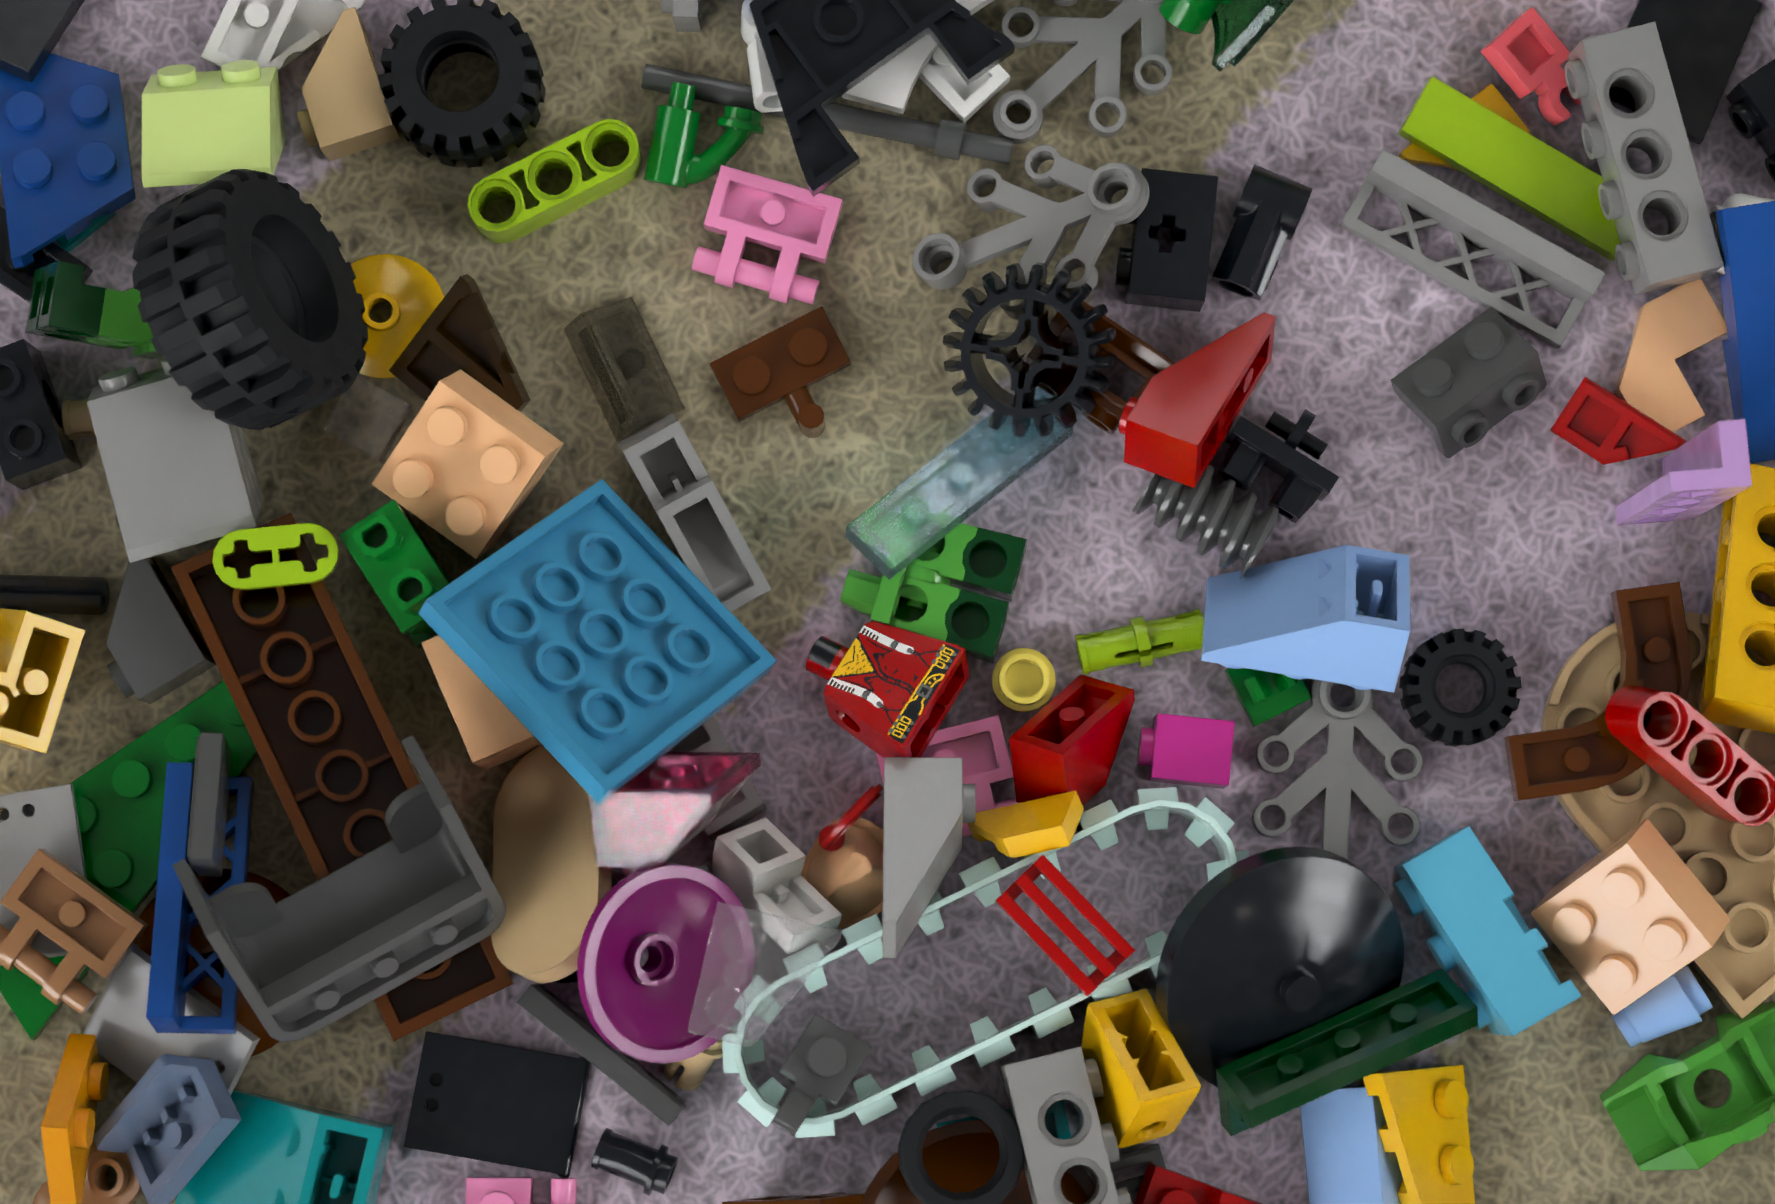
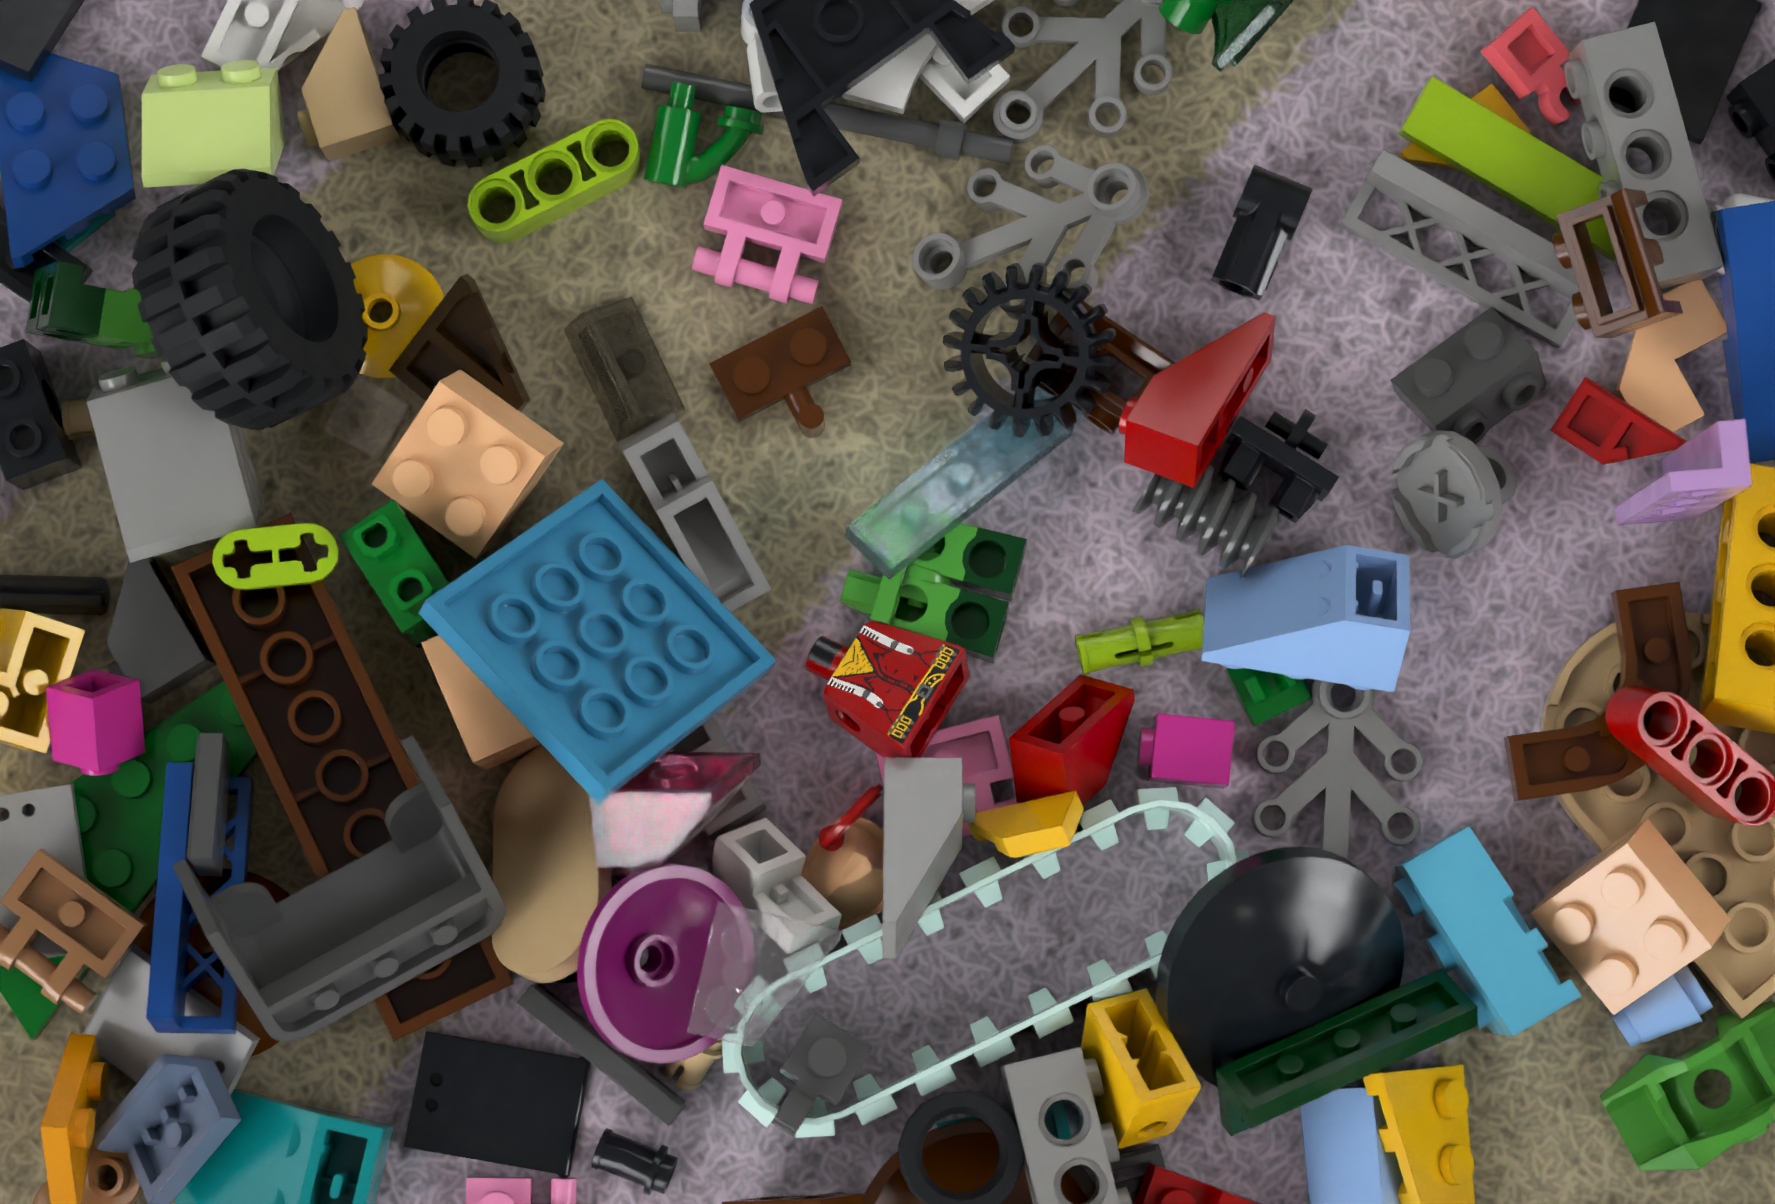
light yellow plate [992,648,1056,712] -> none
red tile [995,855,1135,997] -> none
black brick [1115,168,1218,312] -> none
black tyre [1399,628,1522,747] -> none
none -> dark pink brick [46,669,146,776]
none -> light grey tile [1392,430,1517,559]
none -> reddish brown window [1553,188,1683,338]

